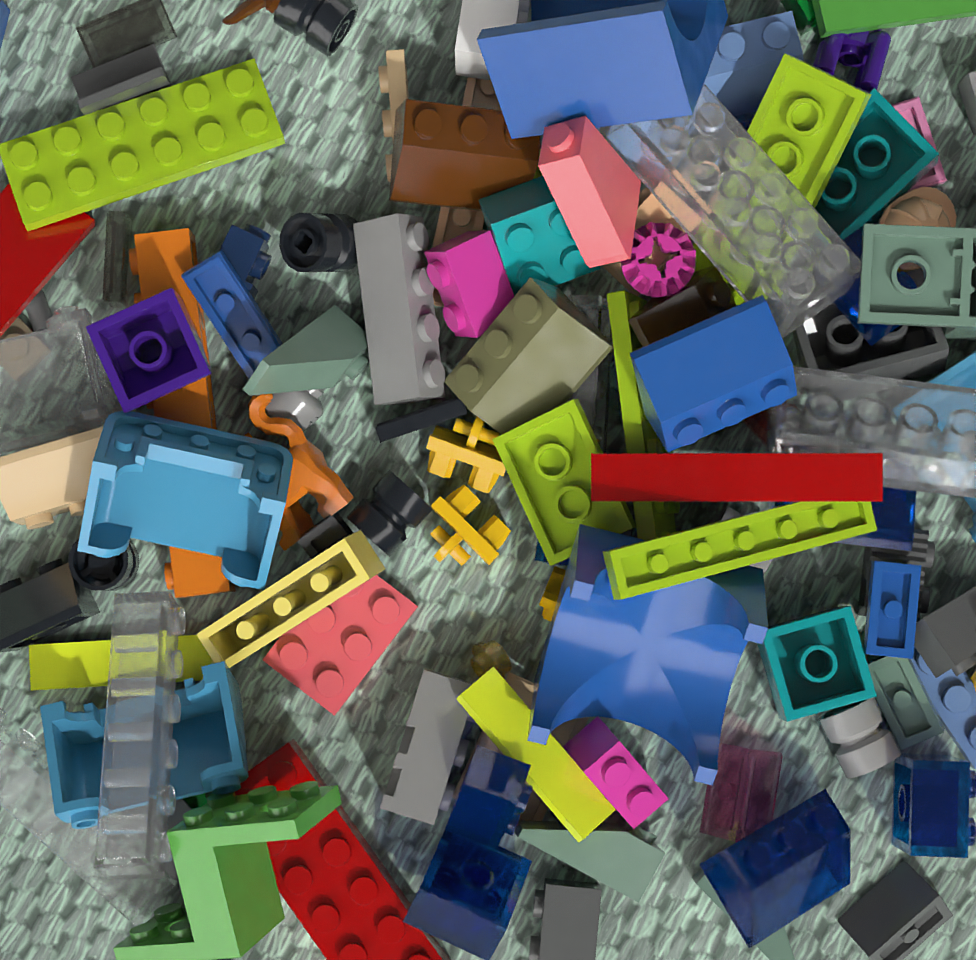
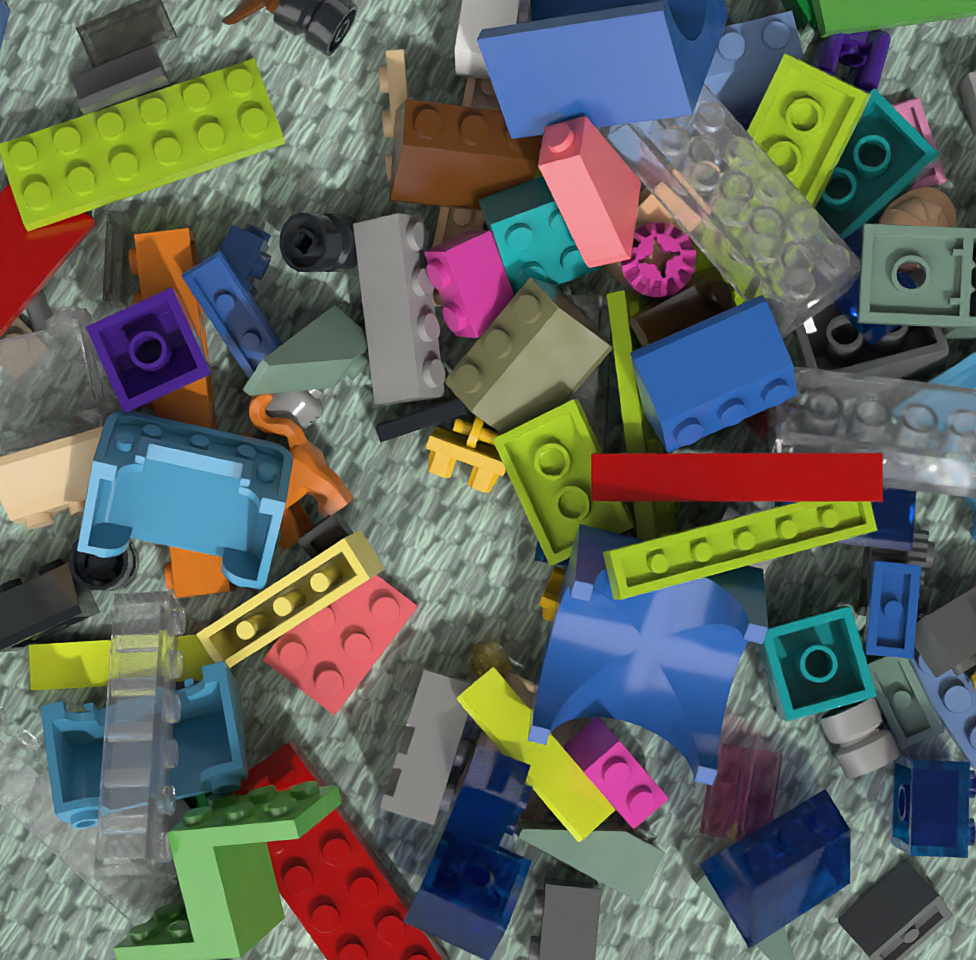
black wheel [346,470,433,557] -> none
yellow hips [430,485,511,566] -> none

